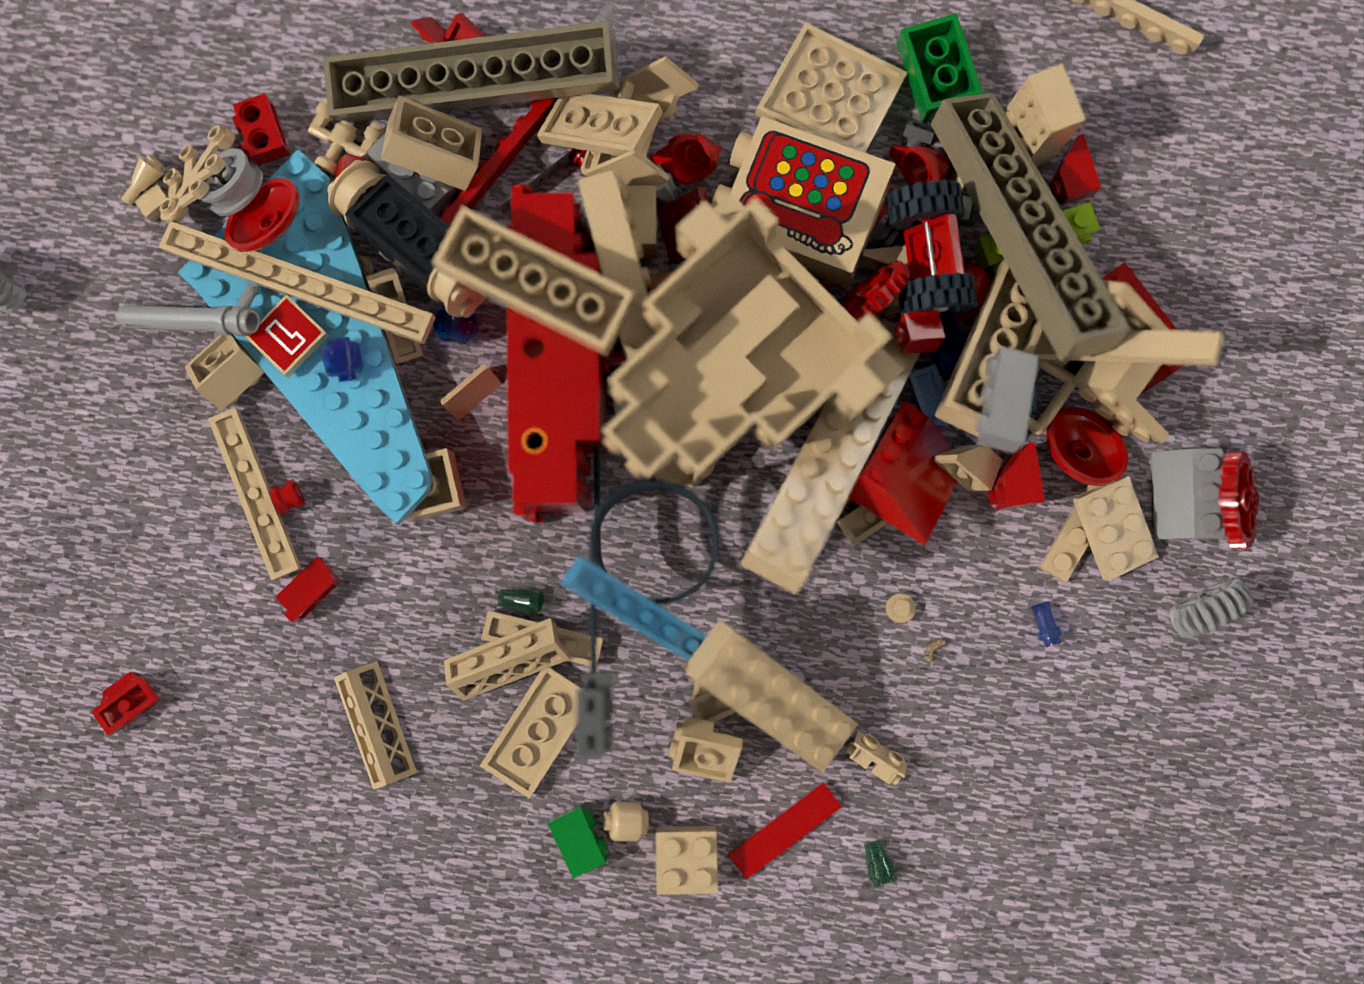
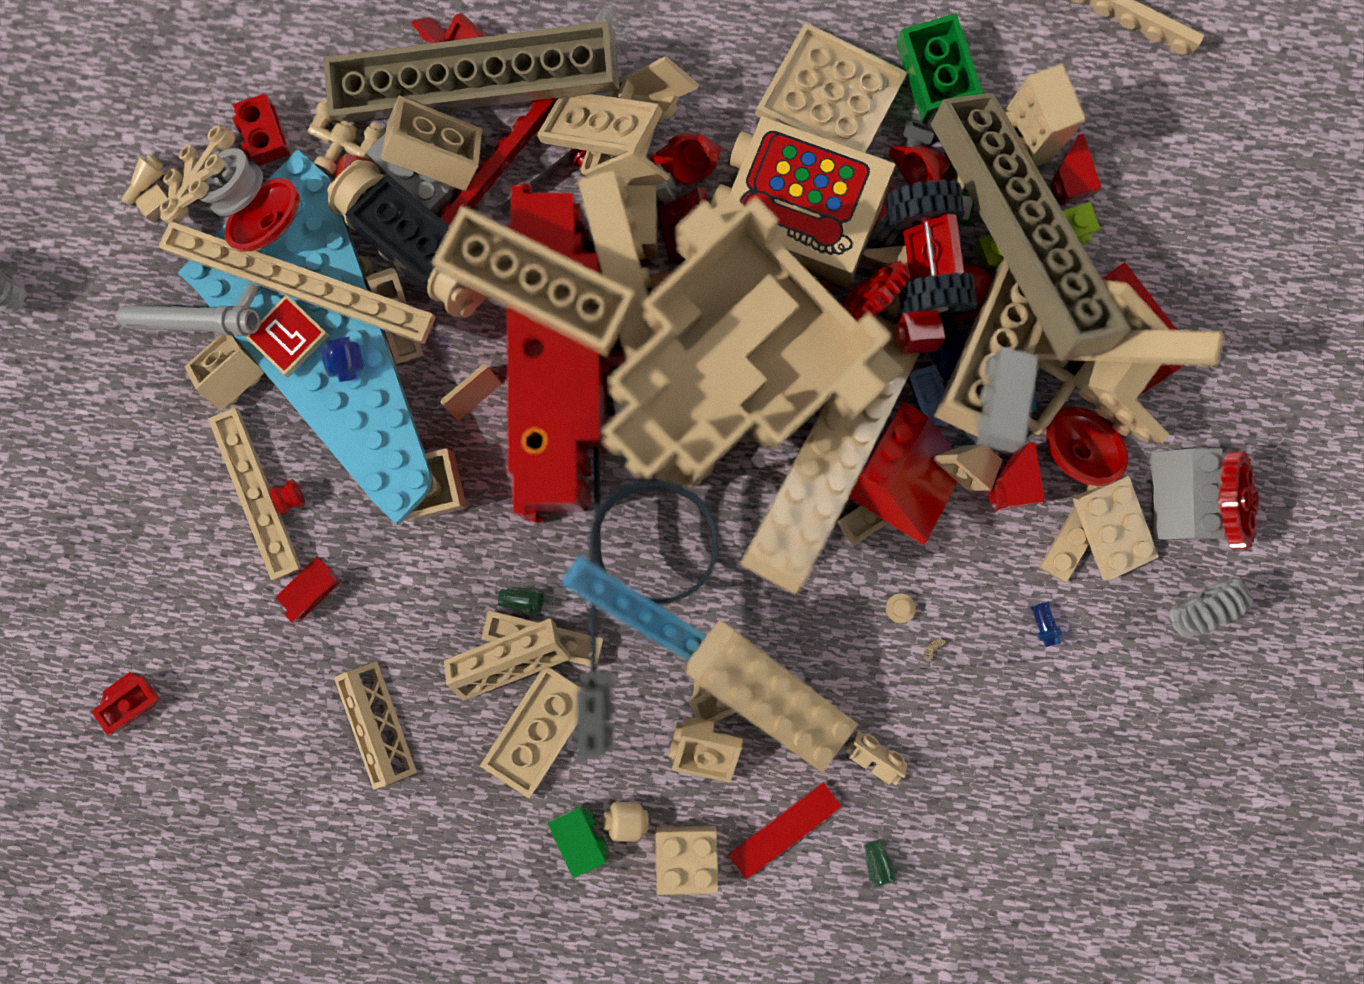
clear blue head [433,305,478,345] -> none

